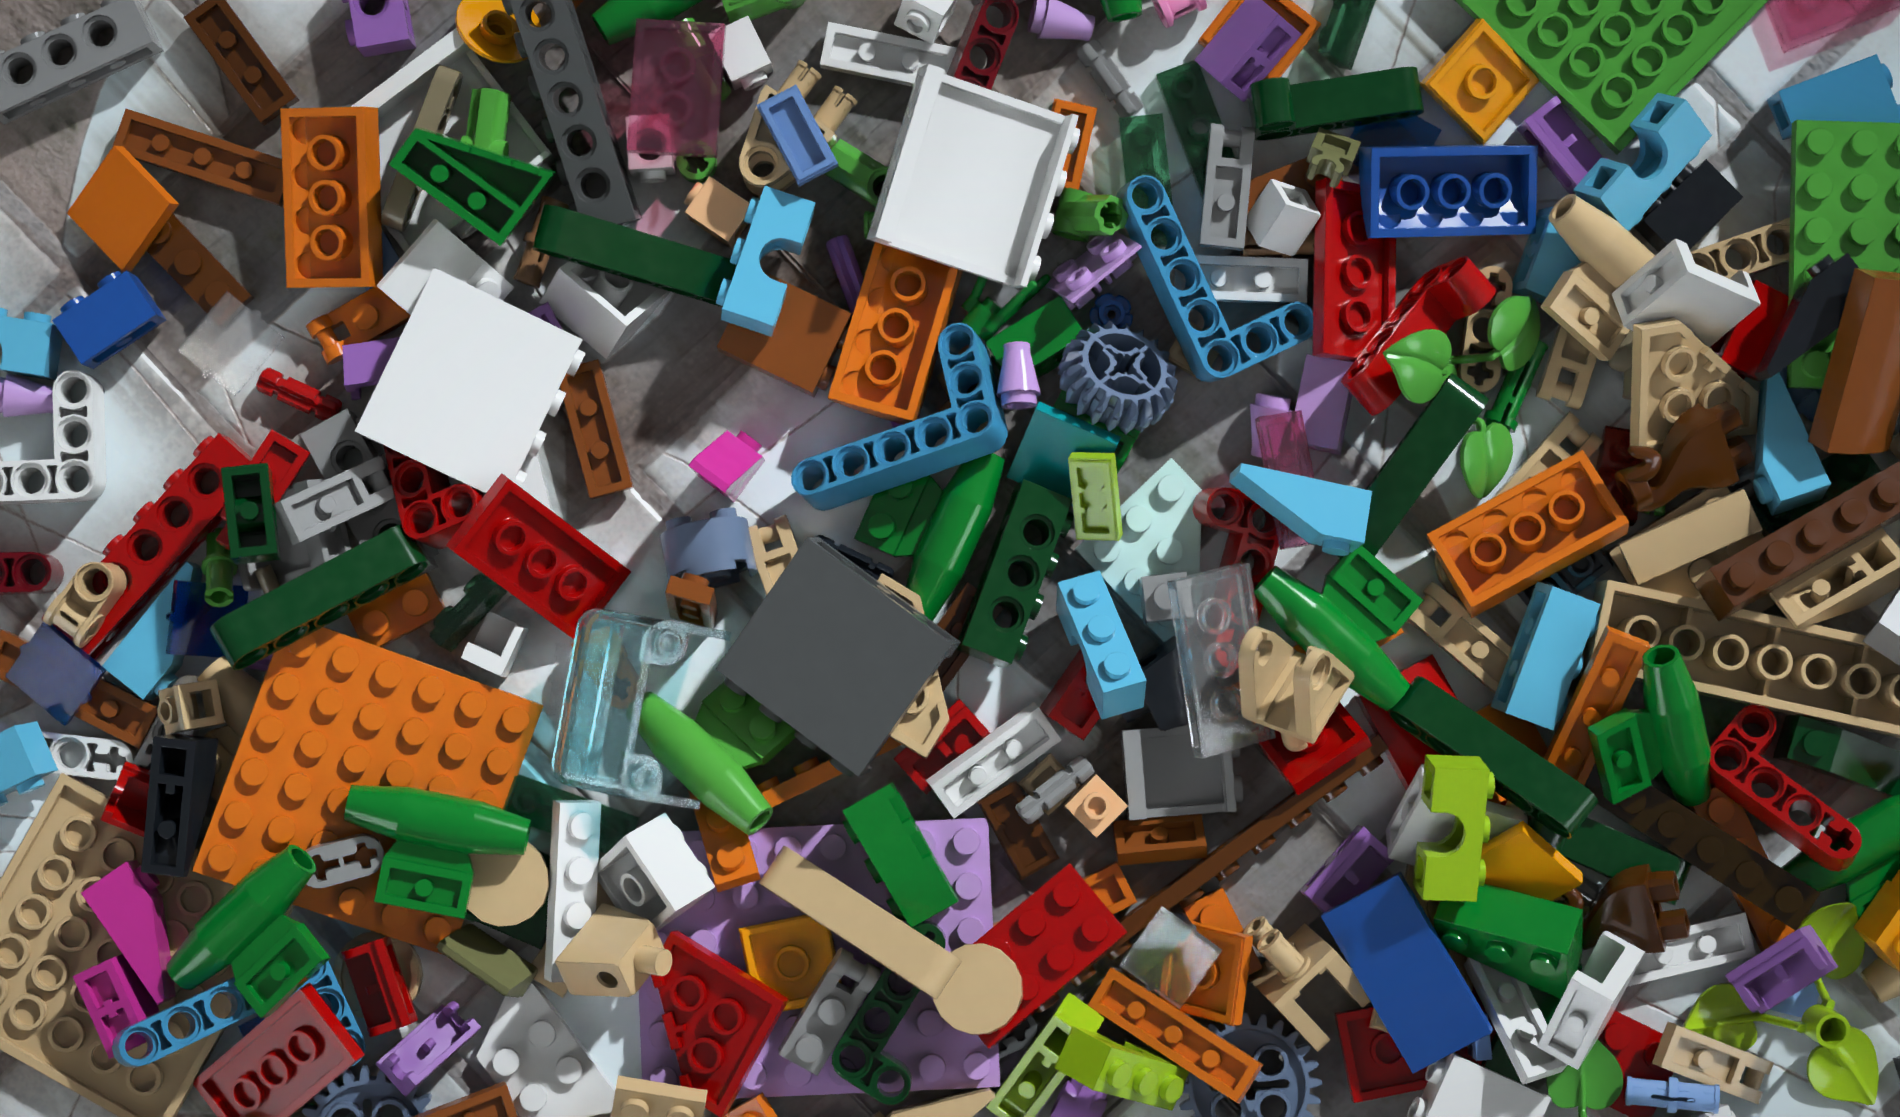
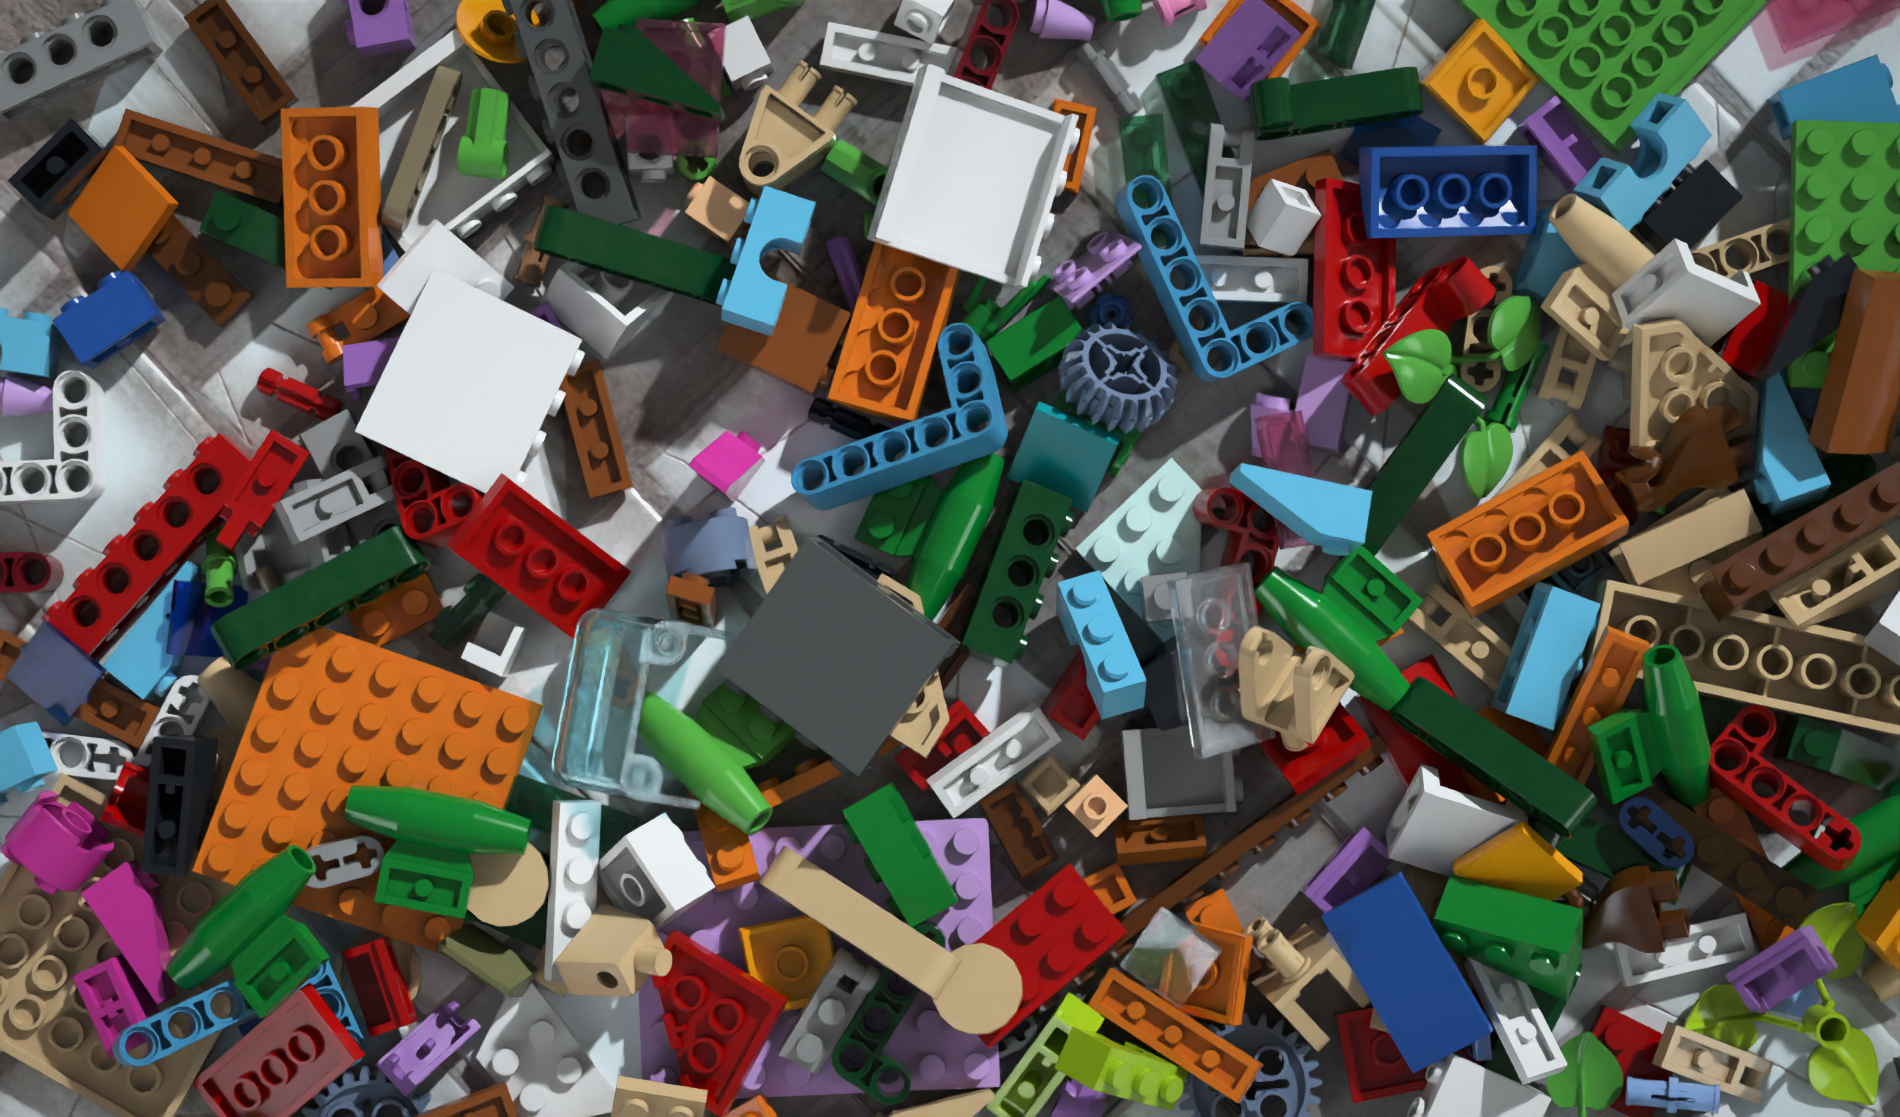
tan piece [42,562,127,648] -> none
tan brick [157,679,225,735] -> none
clear piece [177,291,285,397] -> none
dark green brick [221,463,281,565] -> none
green wedge [389,127,556,246] -> none
medium blue tile [756,85,839,187] -> none
lavender cone [996,341,1041,410] -> none
light grey axle [1015,755,1094,824] -> none
bright green piece [1051,188,1128,242] -> none
lime plate [1068,452,1123,541] -> none
olive plate [1306,127,1361,188] -> none
lime arch [1413,755,1495,902] -> none
white panel [1537,931,1645,1070] -> none
none -> dark pink brick [1,791,114,895]
none -> black brick [8,118,109,220]
none -> dark green slope [199,190,333,290]
none -> dark green slope [589,24,725,123]
none -> black axle [807,398,891,441]
none -> dark blue beam [1619,796,1695,868]

